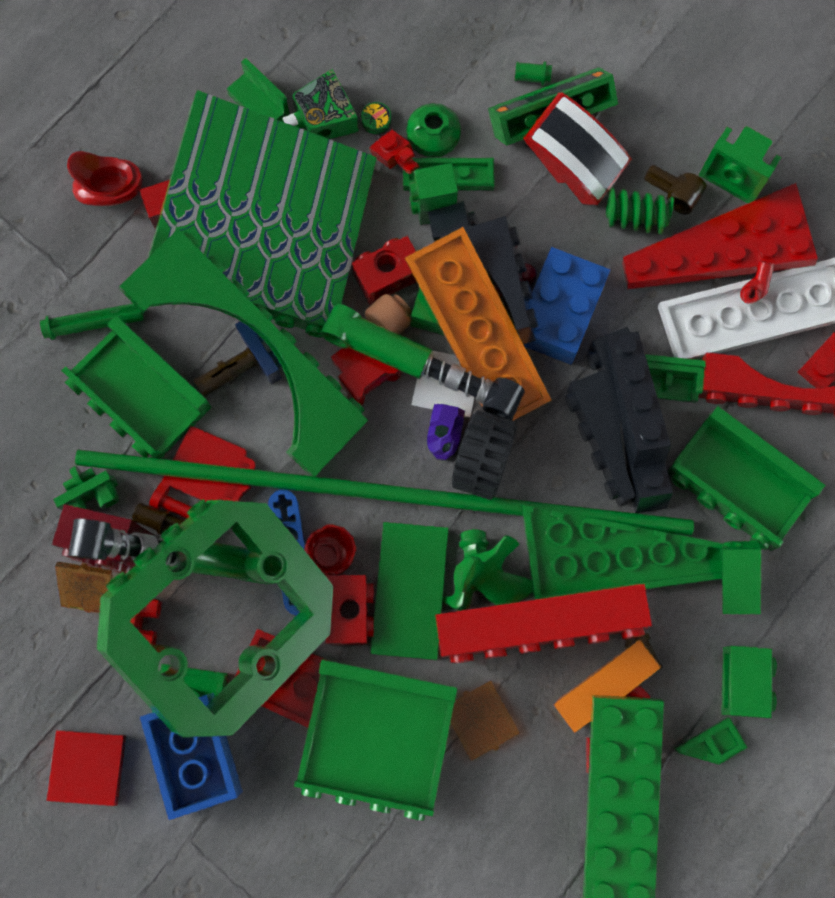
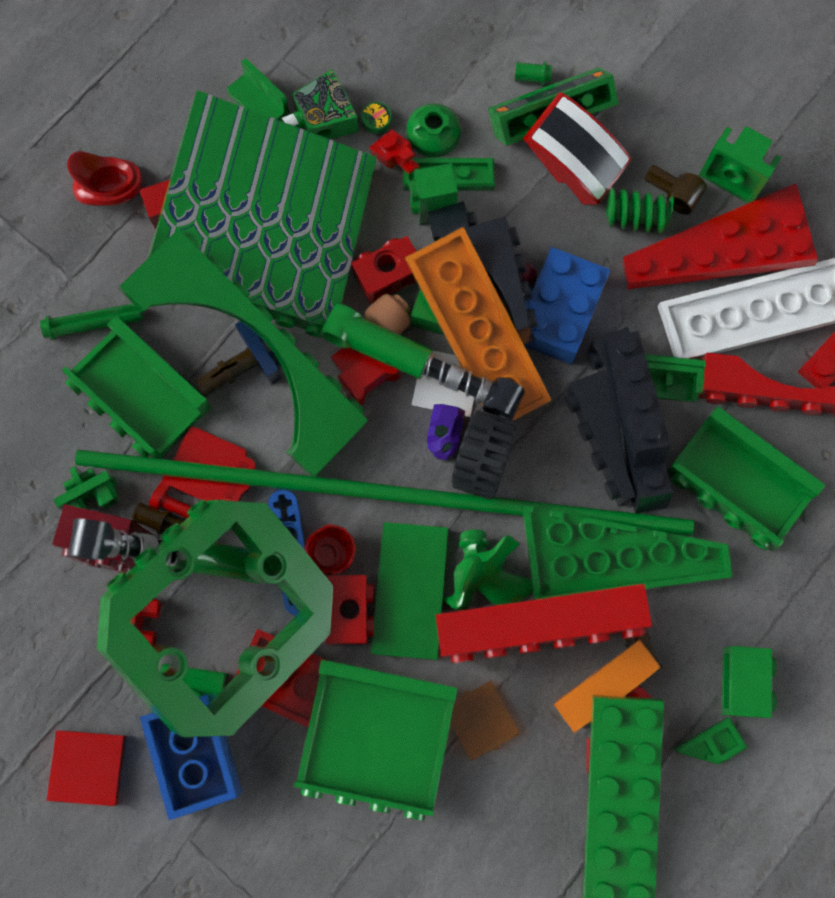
clear orange piece [55,561,113,613] -> none
green hinge [722,540,761,614] -> none
red arm [740,261,775,304] -> none

